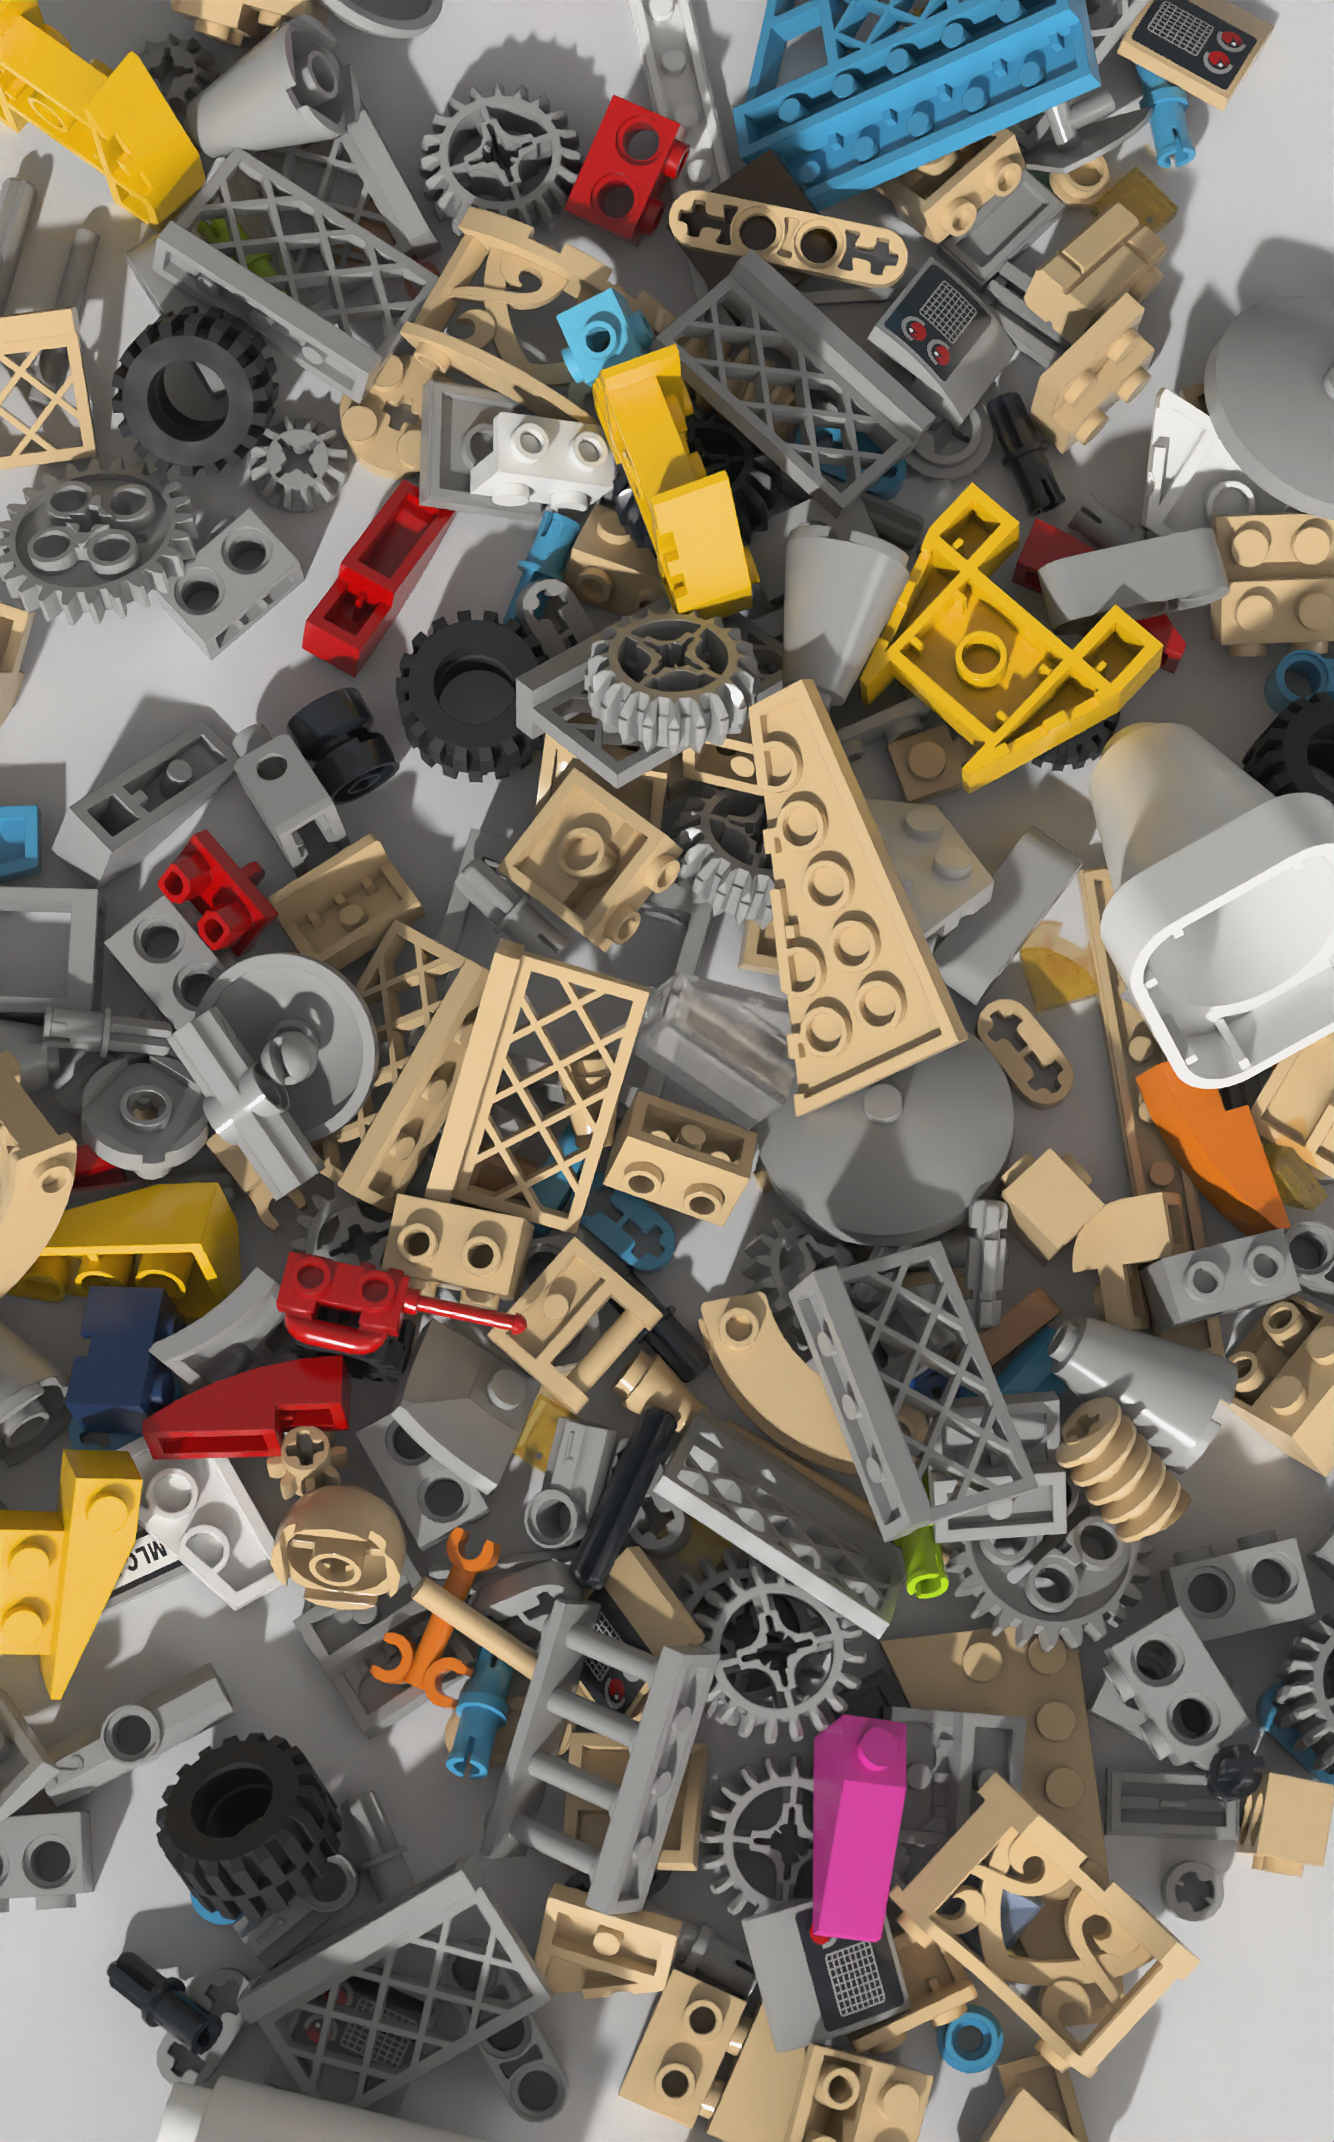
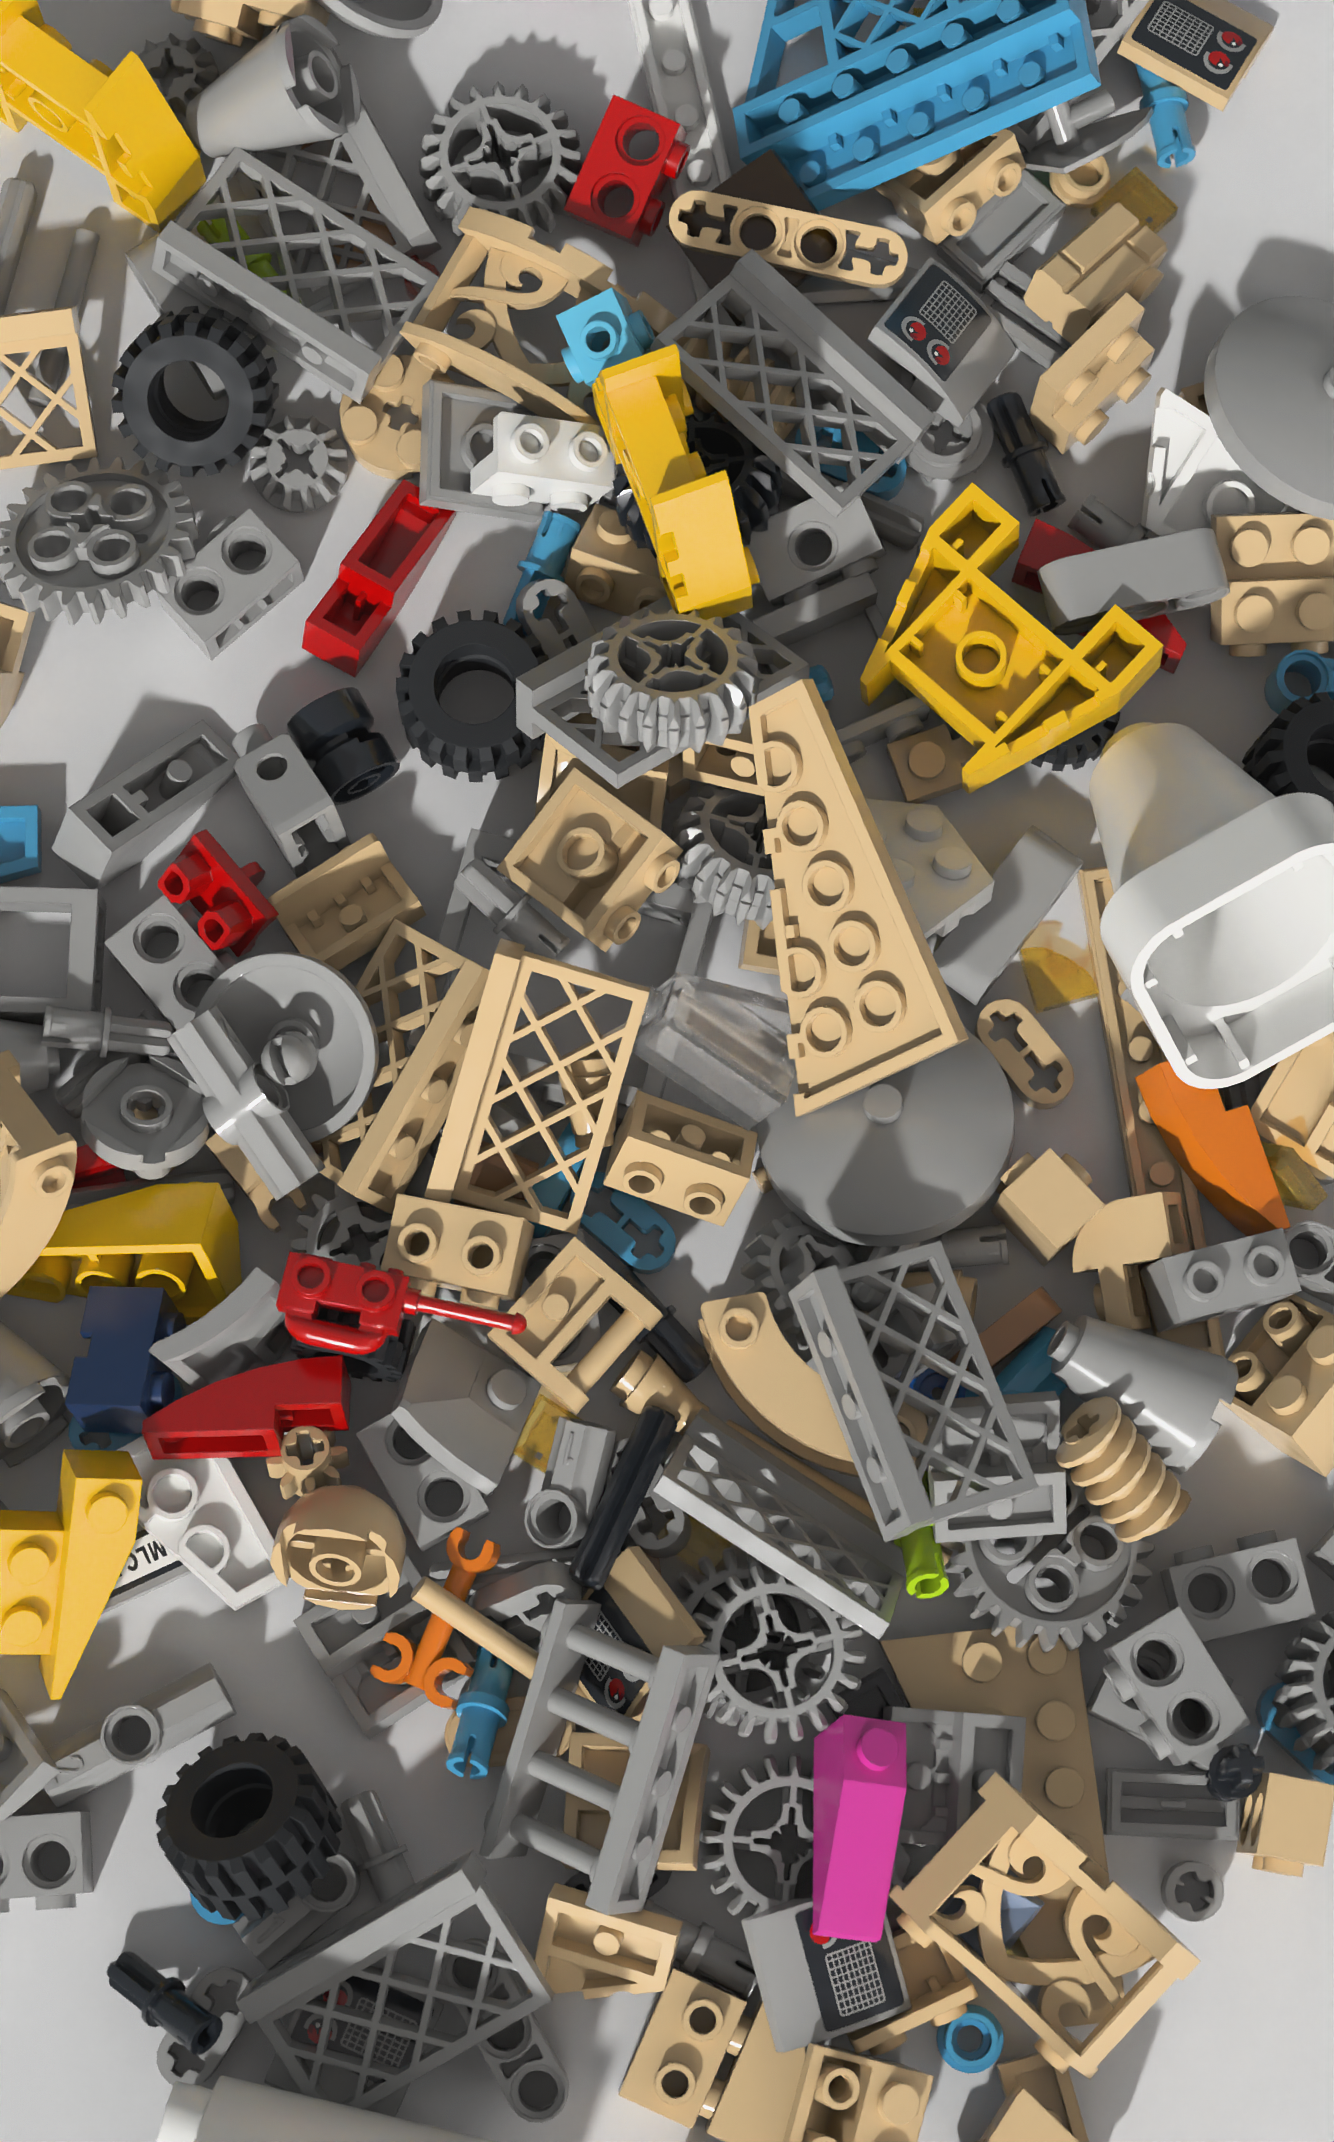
light grey cone [782,525,912,712] -> none
light grey axle [963,1198,1008,1328] -> none

